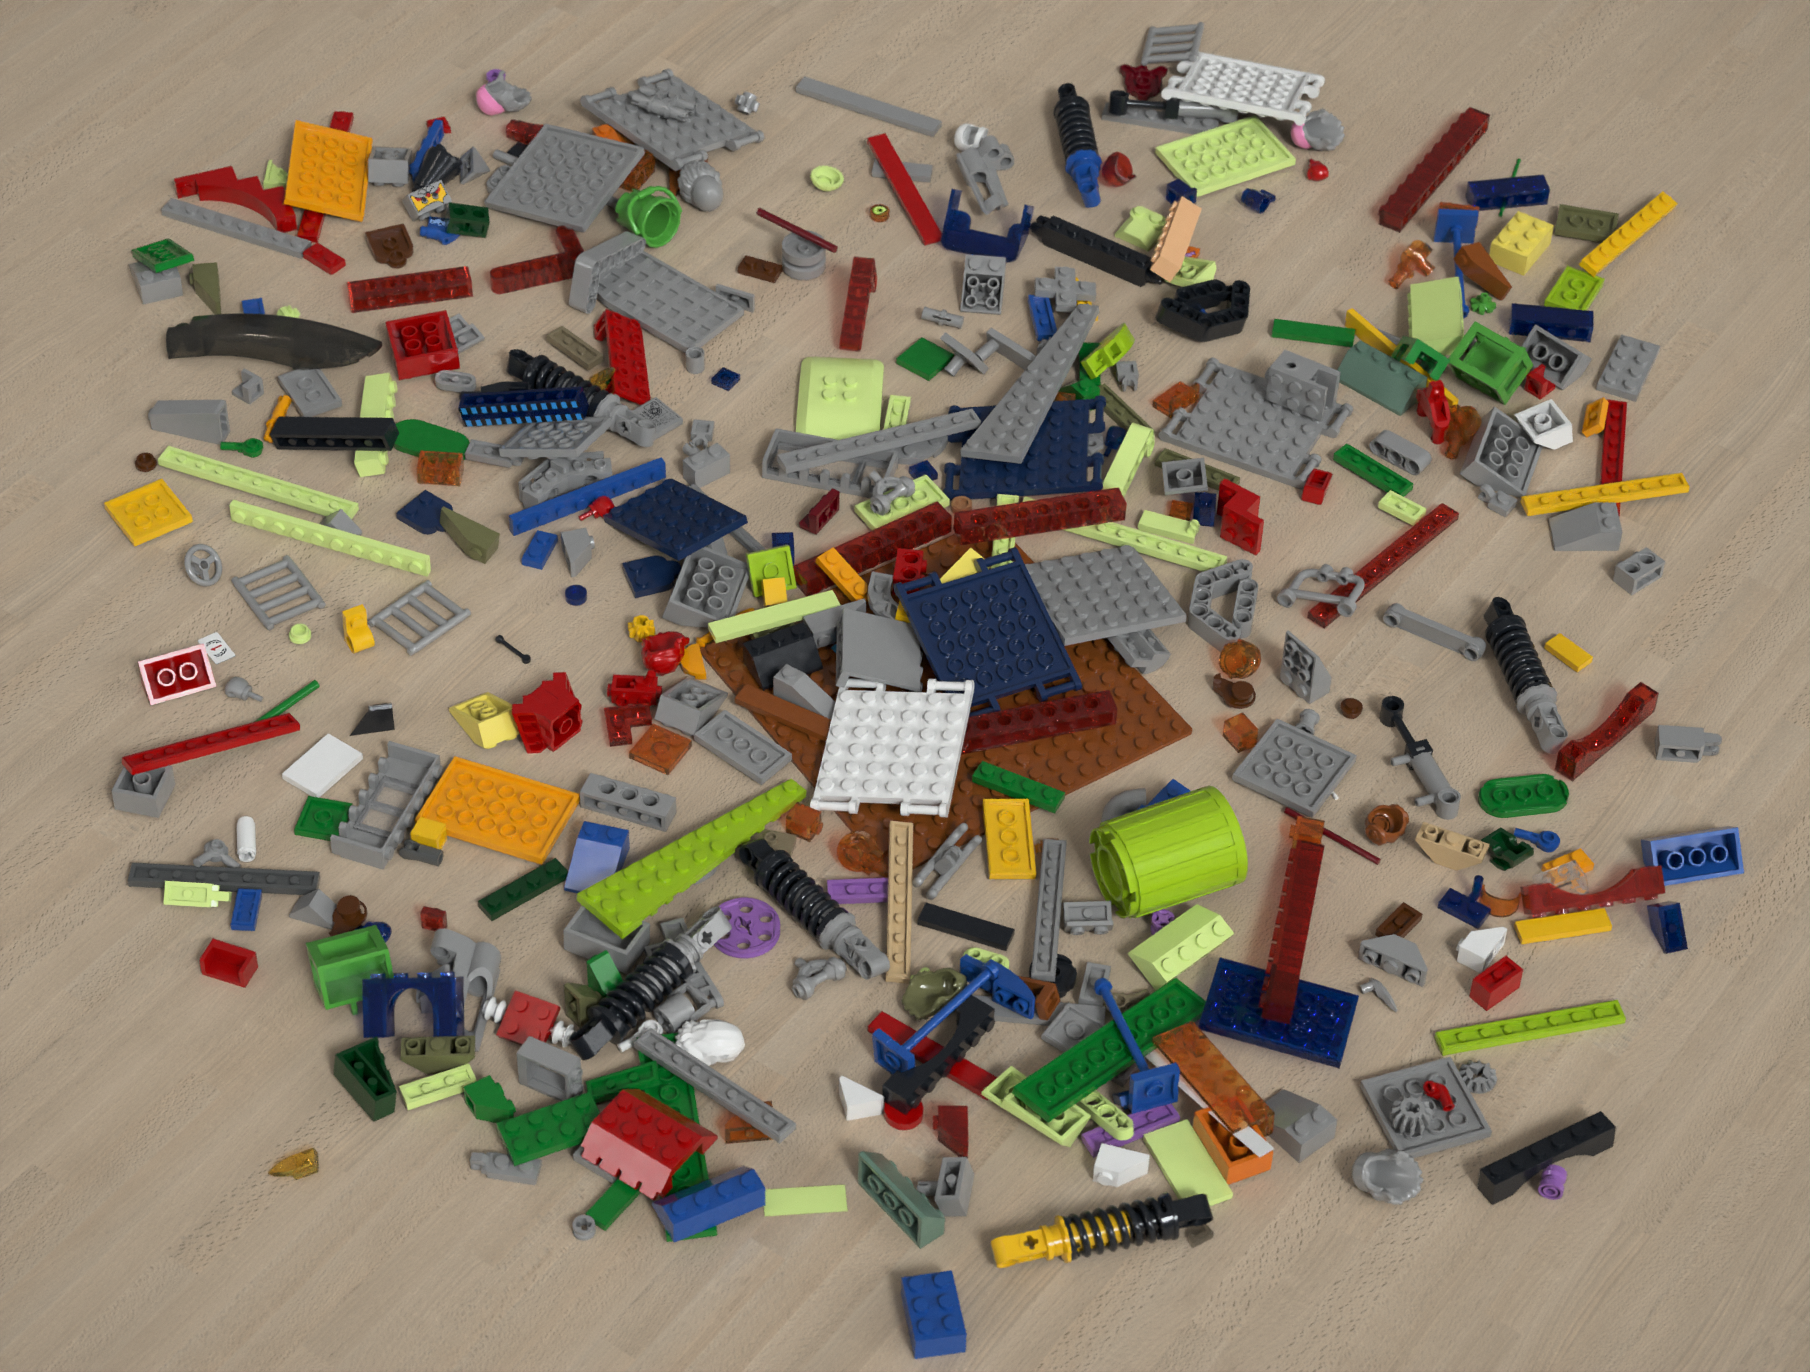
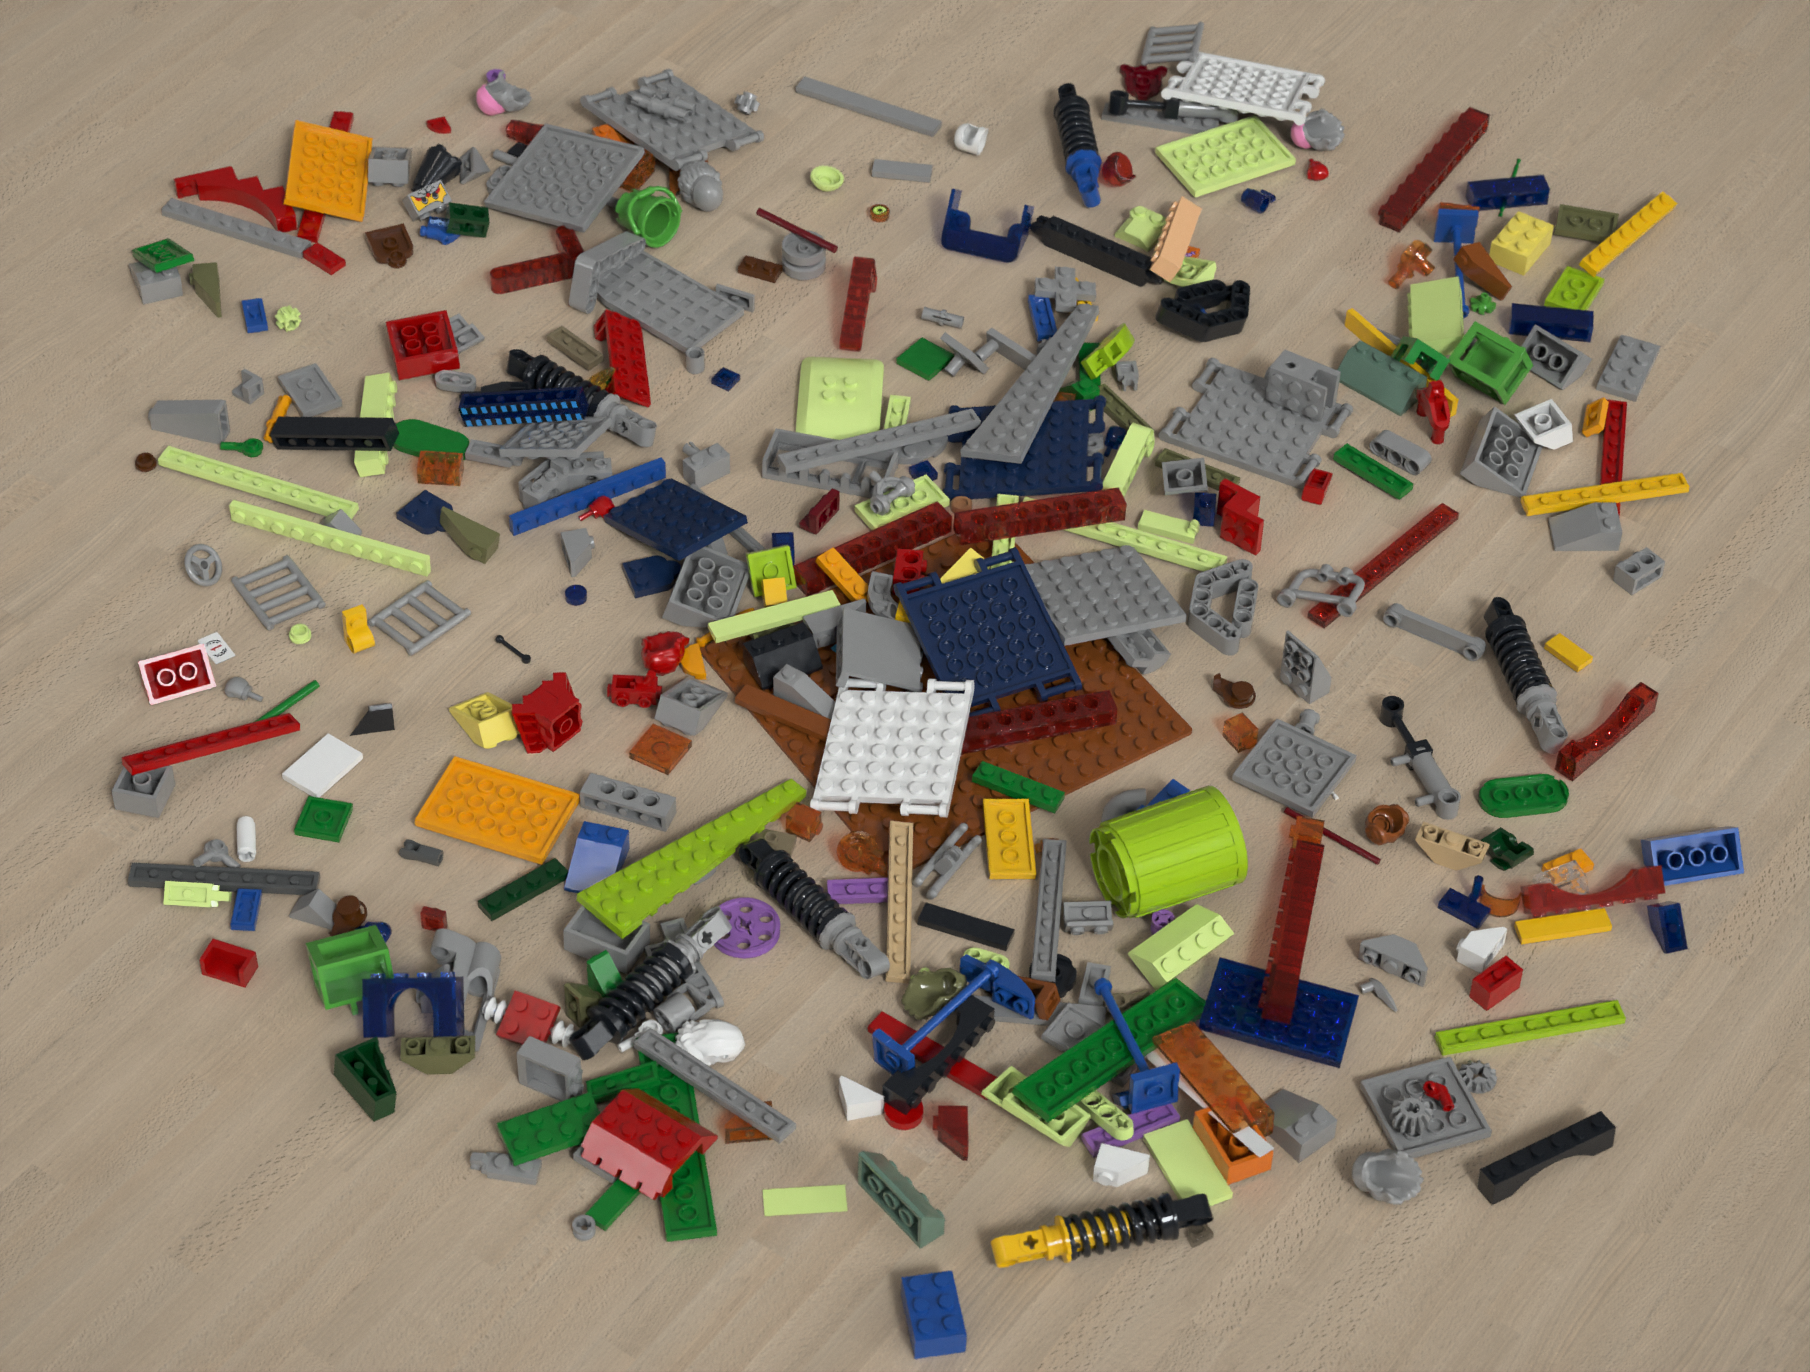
yellow plate [104,479,193,547] -> none
clear smoke slope [166,313,383,371] -> none
yellowish green tile [263,160,288,189] -> none
clear yellow plate [268,1148,319,1180] -> none
light grey window [330,741,443,870] -> none
clear red brick [347,266,473,313] -> none
yellowish green plate [399,1064,477,1110] -> none
blue plate [409,119,444,183] -> none
yellow panel [410,817,447,850] -> none
green slope [463,1075,516,1123] -> none
blue plate [521,530,558,570] -> none
clear red plate [604,703,652,747] -> none
yellow gear [628,615,655,643] -> none
light grey tile [632,397,683,440] -> none
blue slope [652,1166,765,1243] -> none
light grey plate [691,420,715,449] -> none
light grey plate [694,710,792,785] -> none
light grey piece [792,957,846,1000] -> none
red tile [867,133,943,246] -> none
light grey brick [917,1157,975,1217] -> none
light grey panel [956,135,1014,215] -> none
light grey slope [960,254,1006,315] -> none
clear orange bracket [1152,381,1200,419] -> none
clear blue brick [1166,179,1197,205] -> none
clear orange plate [1169,500,1193,521] -> none
clear orange hair [1218,639,1261,679] -> none
green tile [1272,319,1355,347] -> none
reddish brown plate [1340,698,1363,719] -> none
reddish brown plate [1375,902,1423,938] -> none
yellowish green plate [1378,490,1426,526] -> none
clear orange pin [1444,404,1482,460] -> none
light grey plate [1478,483,1518,517] -> none
blue plate [1514,828,1560,853] -> none
red panel [1524,364,1555,400] -> none
medium lavender wheel [1538,1165,1567,1200] -> none
light grey hinge [1655,725,1722,763] -> none

